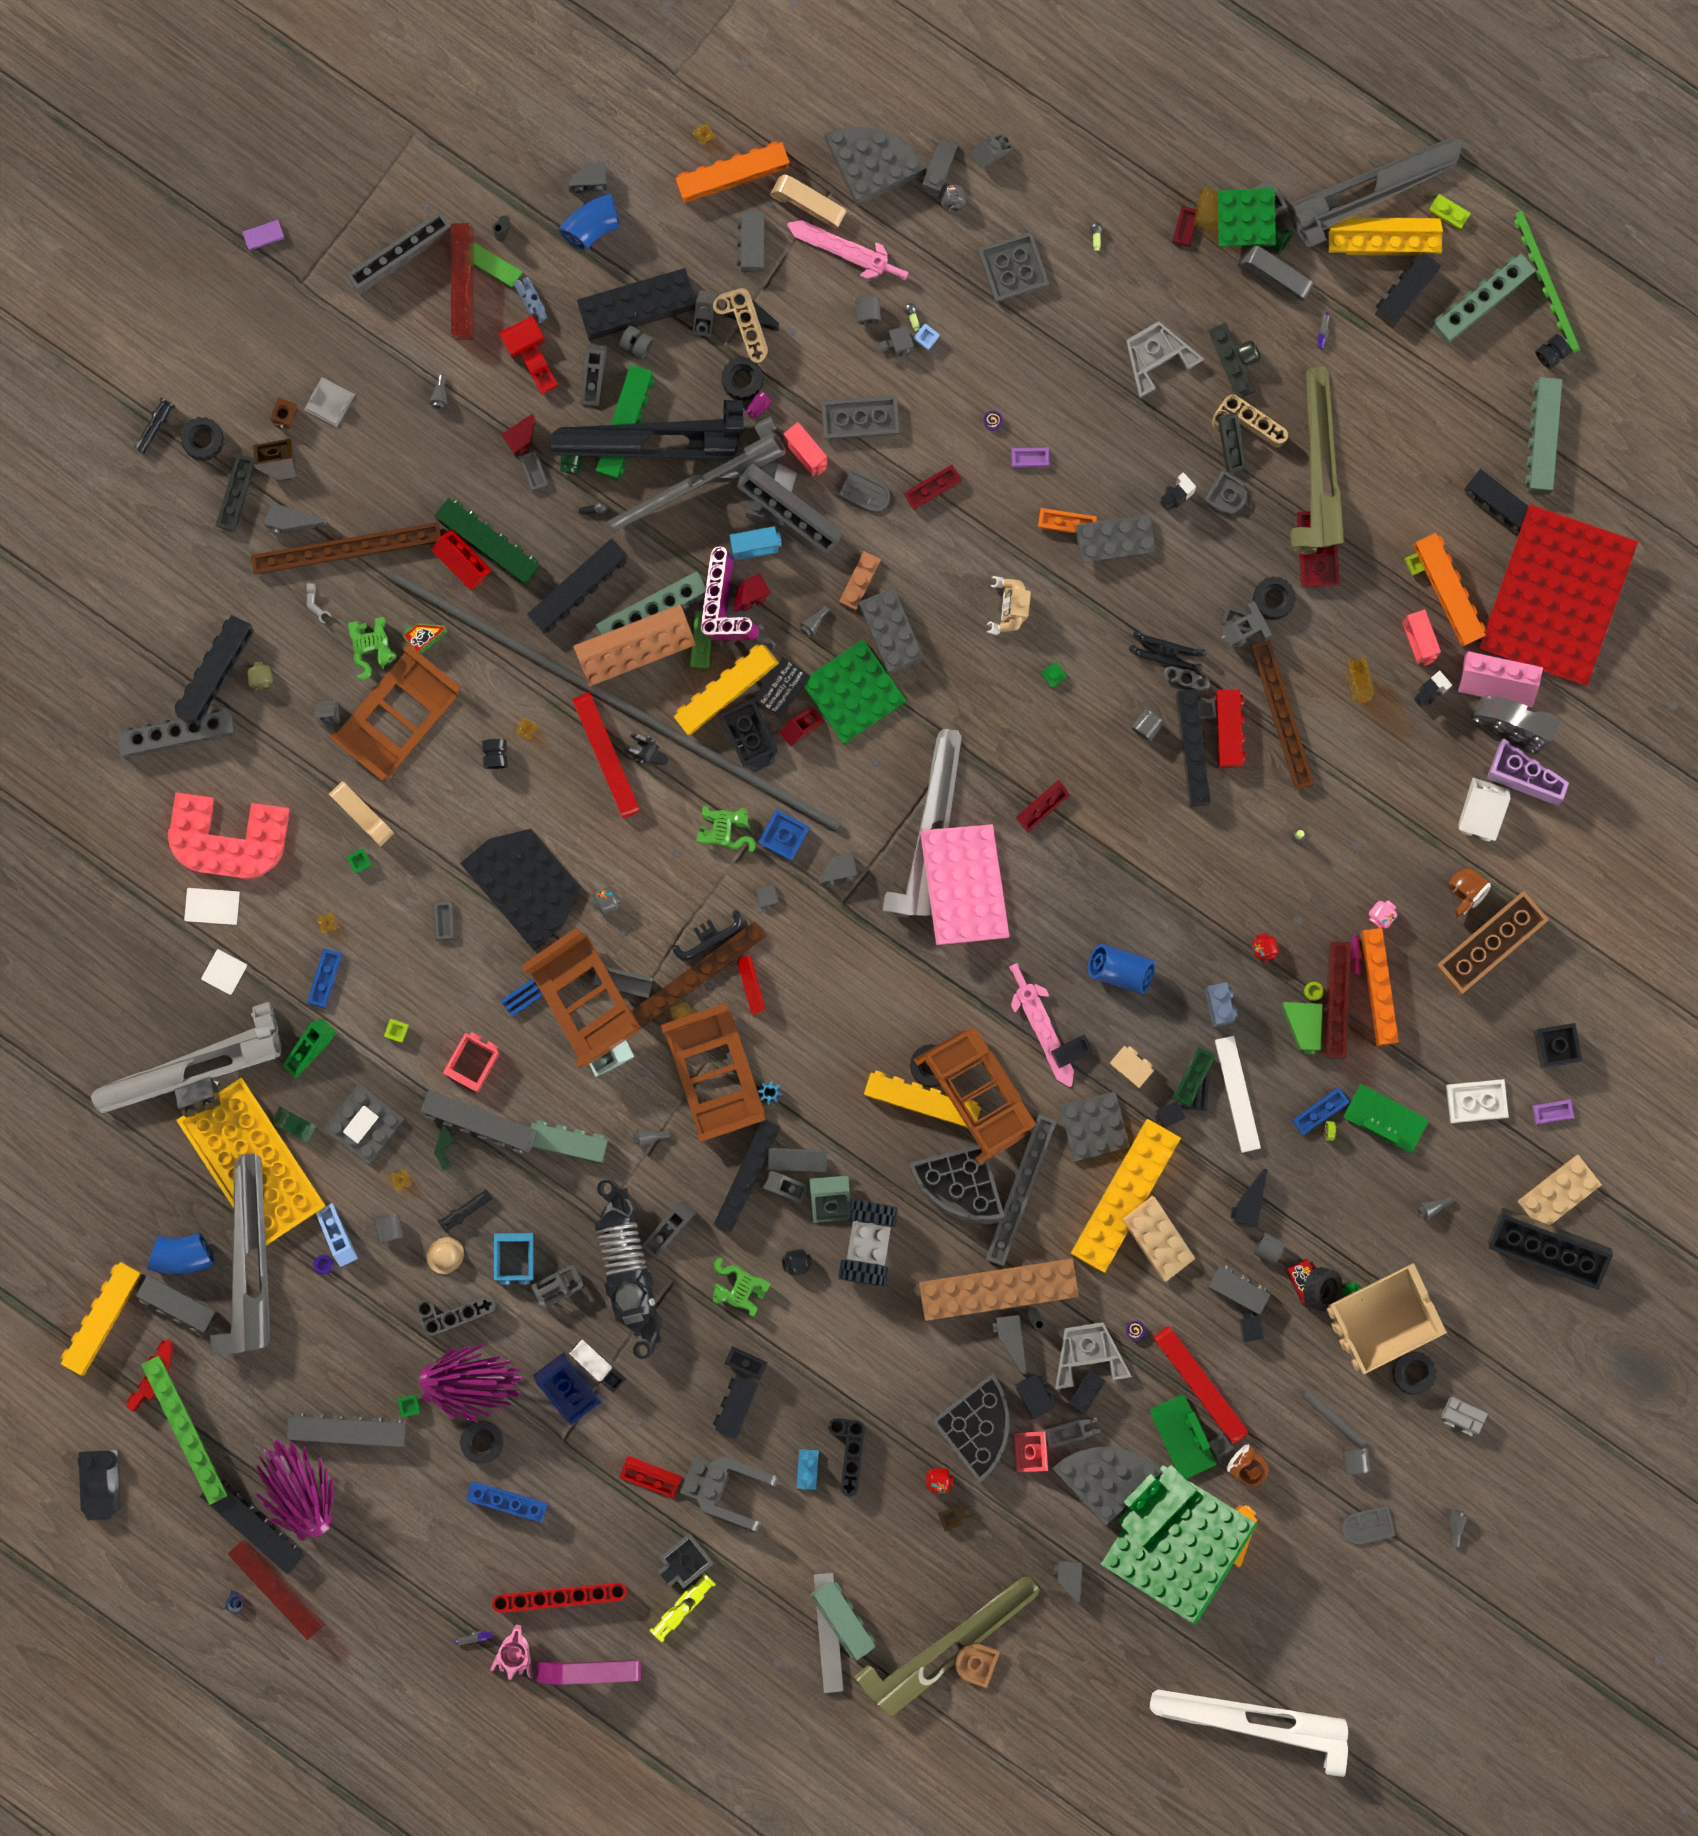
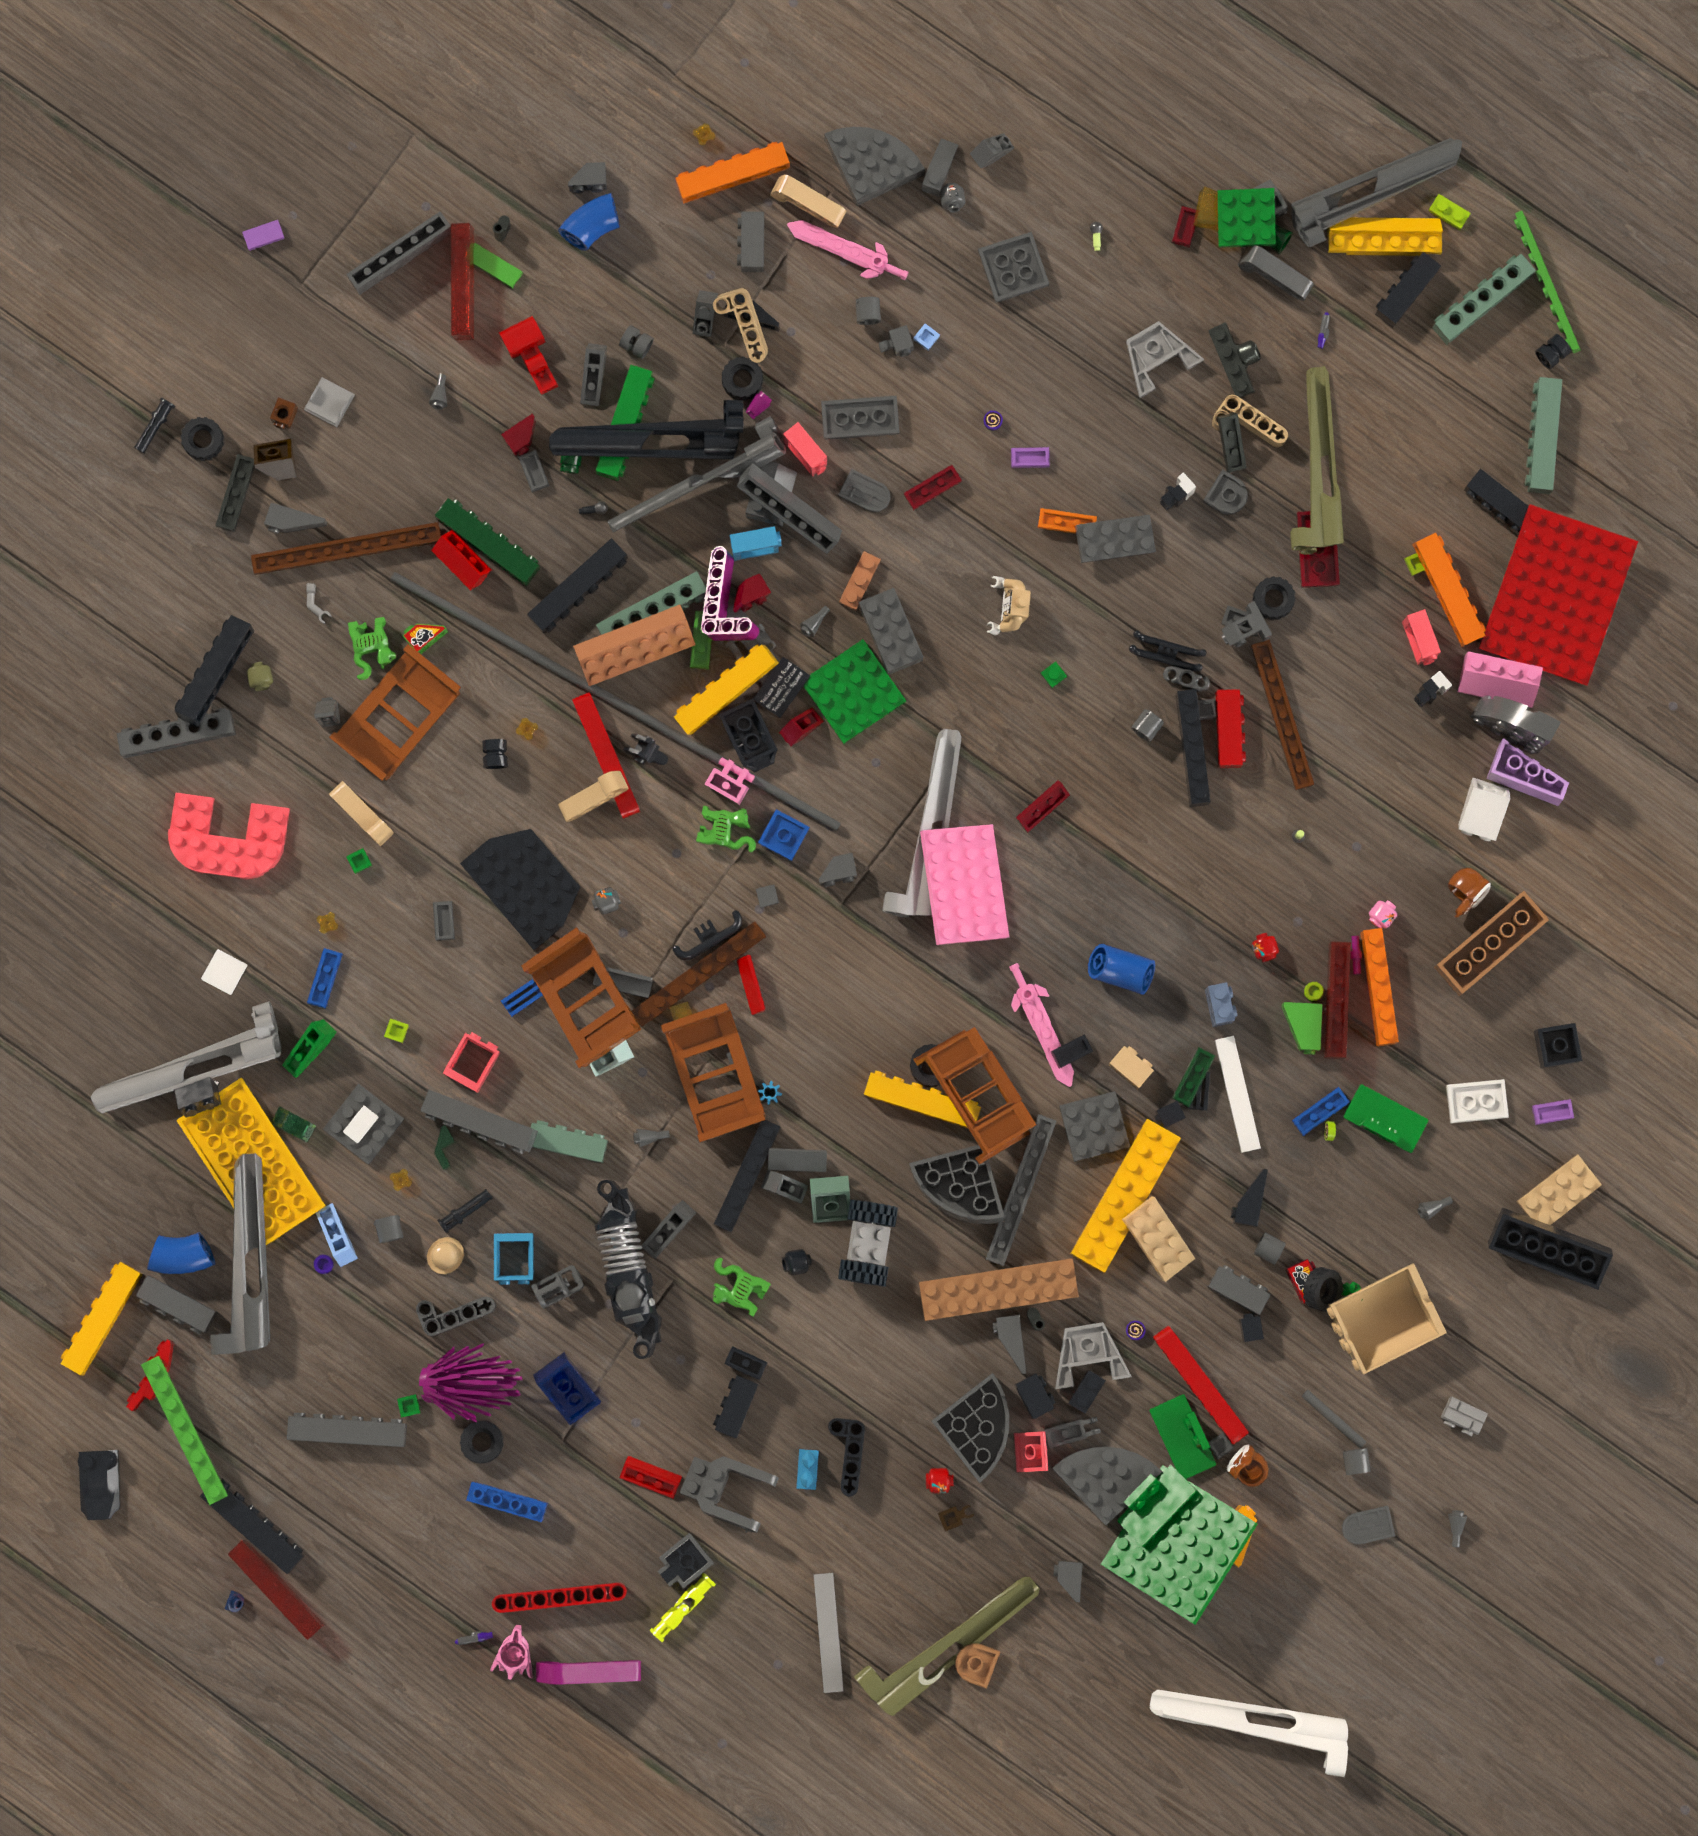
white sticker [184,888,240,925] -> none
magenta plant [255,1439,335,1541] -> none
sand blue hinge [513,277,547,324] -> none
slope [569,1340,626,1393] -> none
black brick [577,268,696,341] -> none
sand green brick [810,1581,876,1661] -> none
piece [904,303,920,331] -> none
clear yellow torso [1346,657,1374,704] -> none
black tyre [1392,1352,1437,1395] -> none
none -> tan beam [558,771,629,822]
none -> bright pink brick [705,757,755,805]

